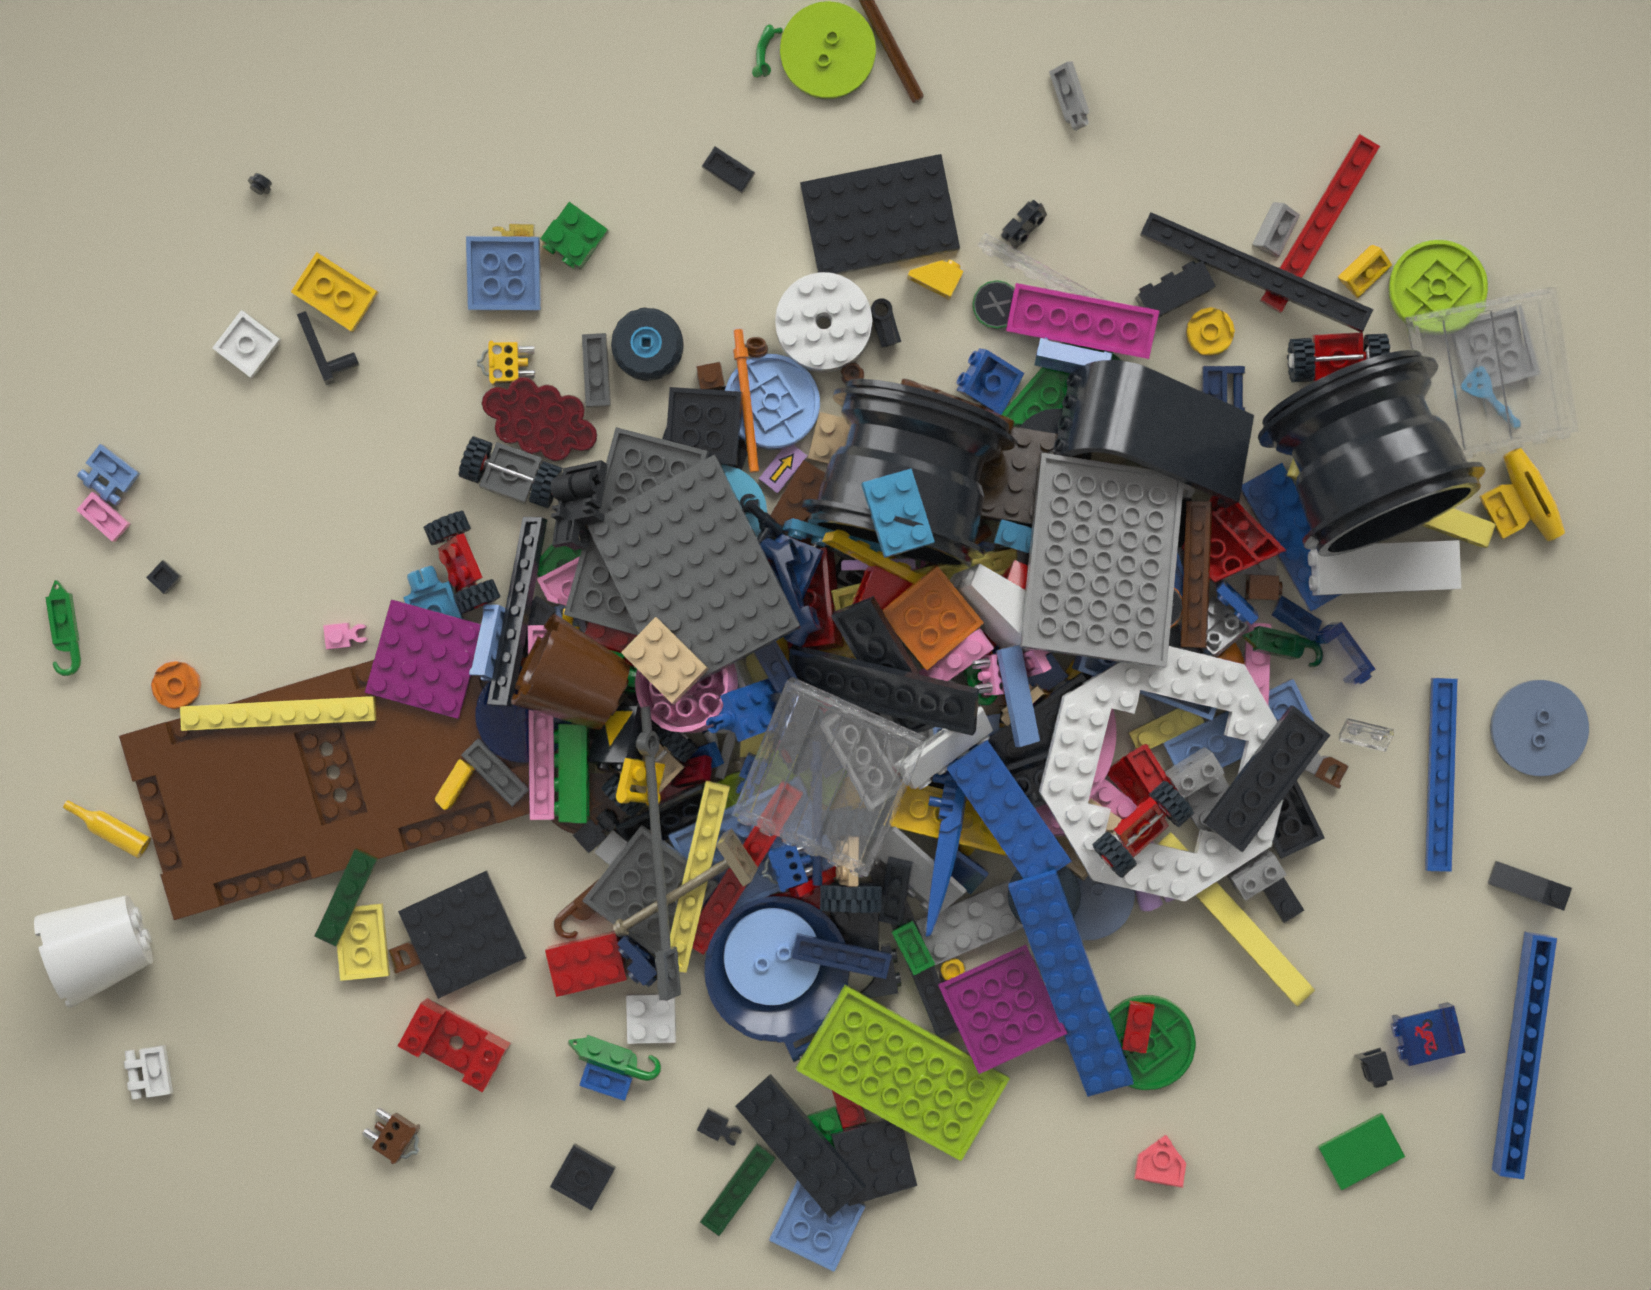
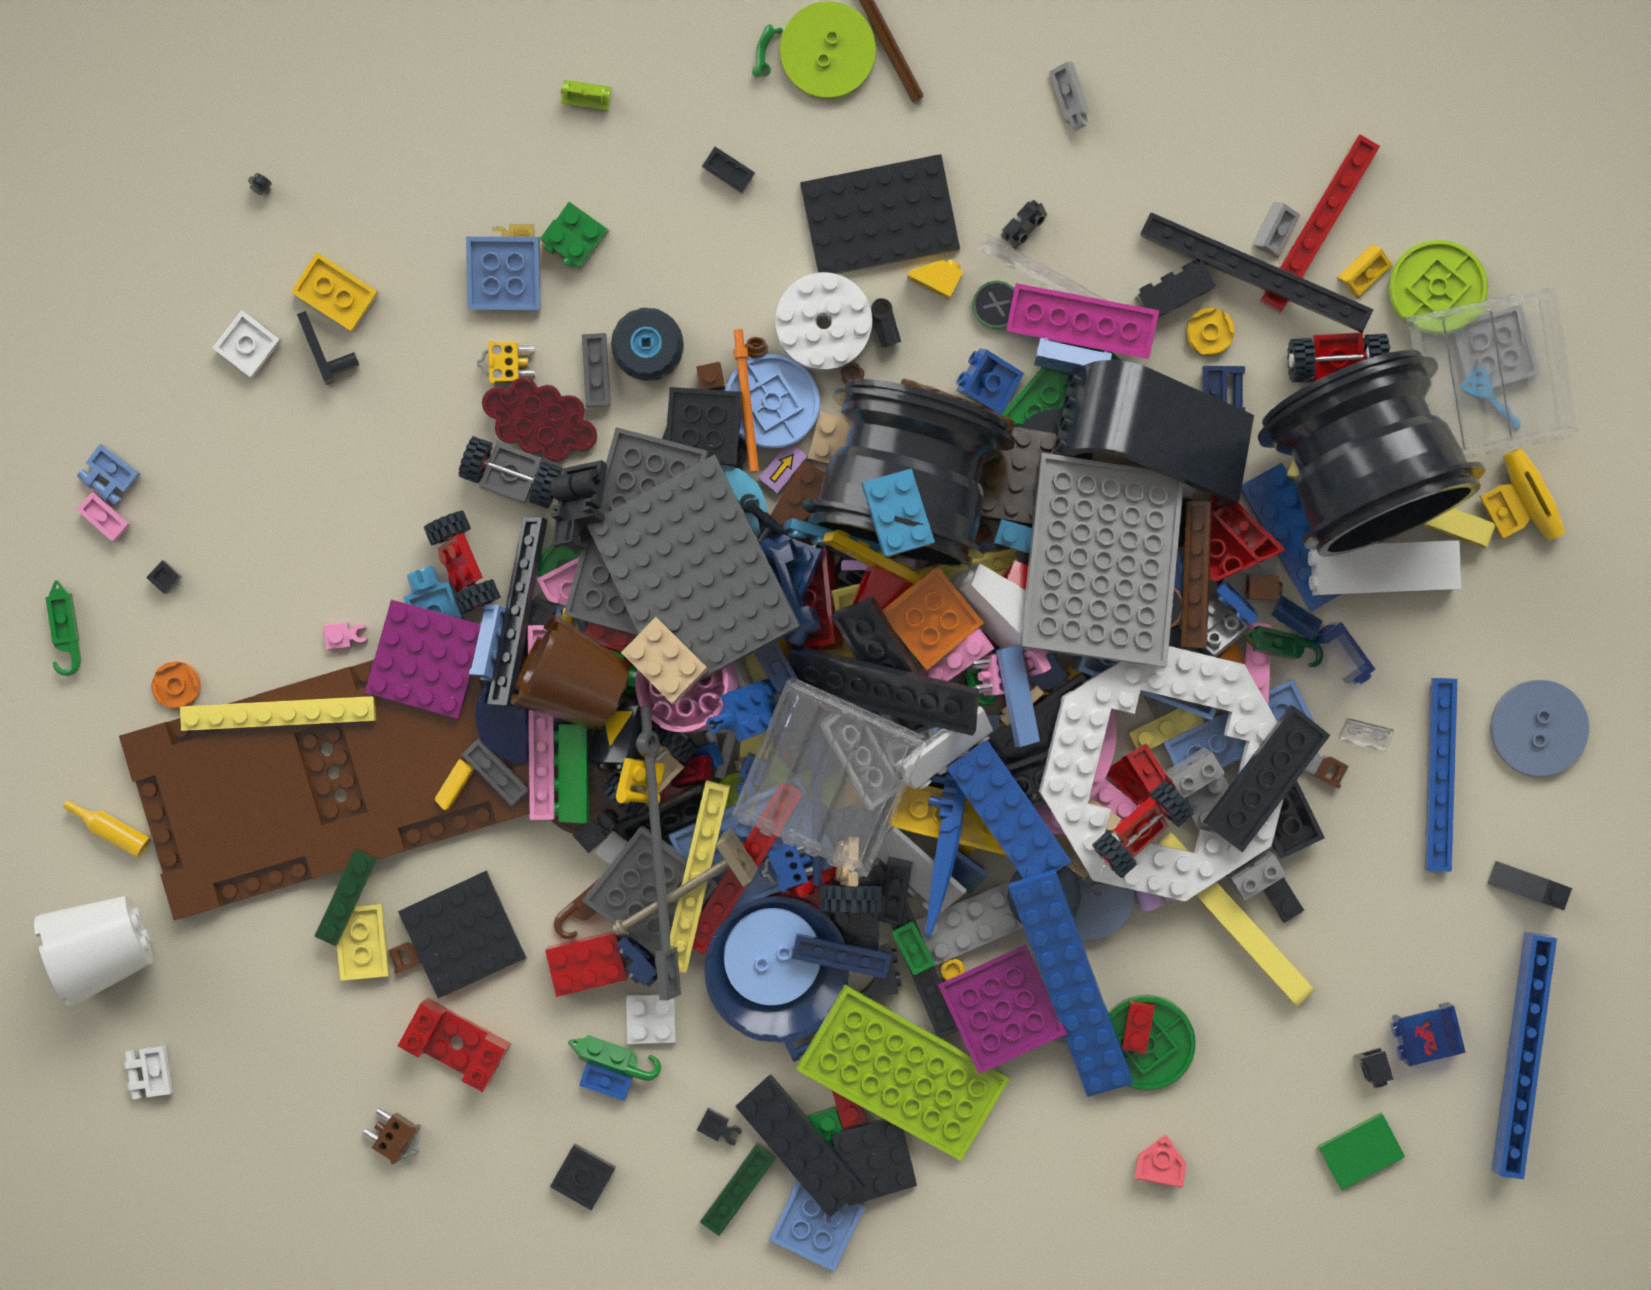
none -> lime hinge [561,80,612,111]

